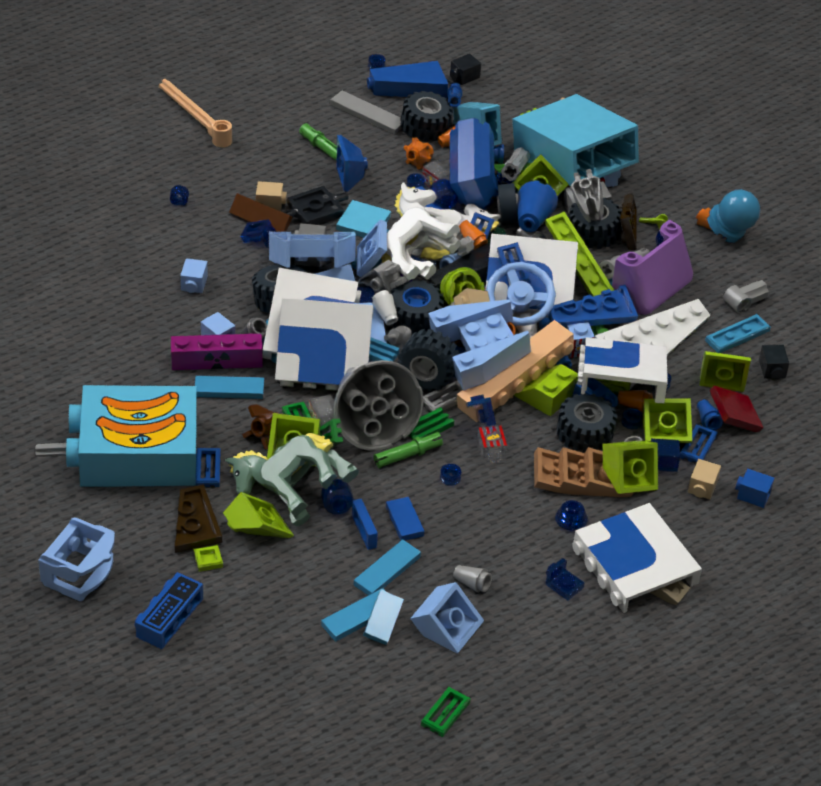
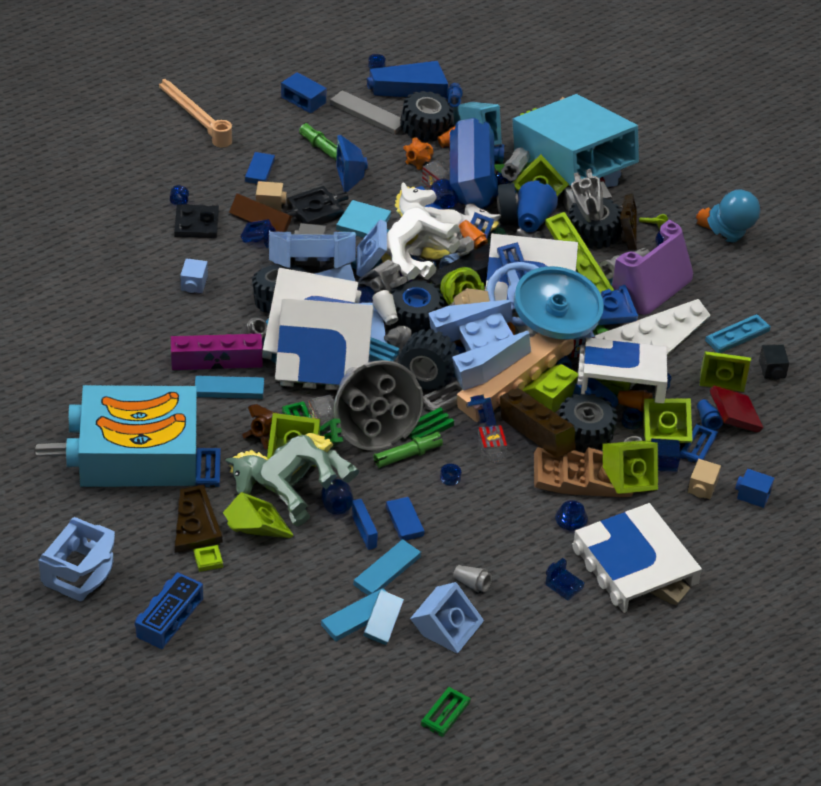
light blue brick [201,312,235,335] -> none
clear blue bush [407,173,425,188] -> none
black brick [450,53,481,85] -> none
light grey piece [723,280,769,313] -> none
none -> black hinge [174,204,219,238]
none -> blue tile [245,152,275,184]
none -> blue brick [281,72,327,113]
none -> dark brown brick [500,388,576,458]
none -> dark azure dish [514,266,603,340]

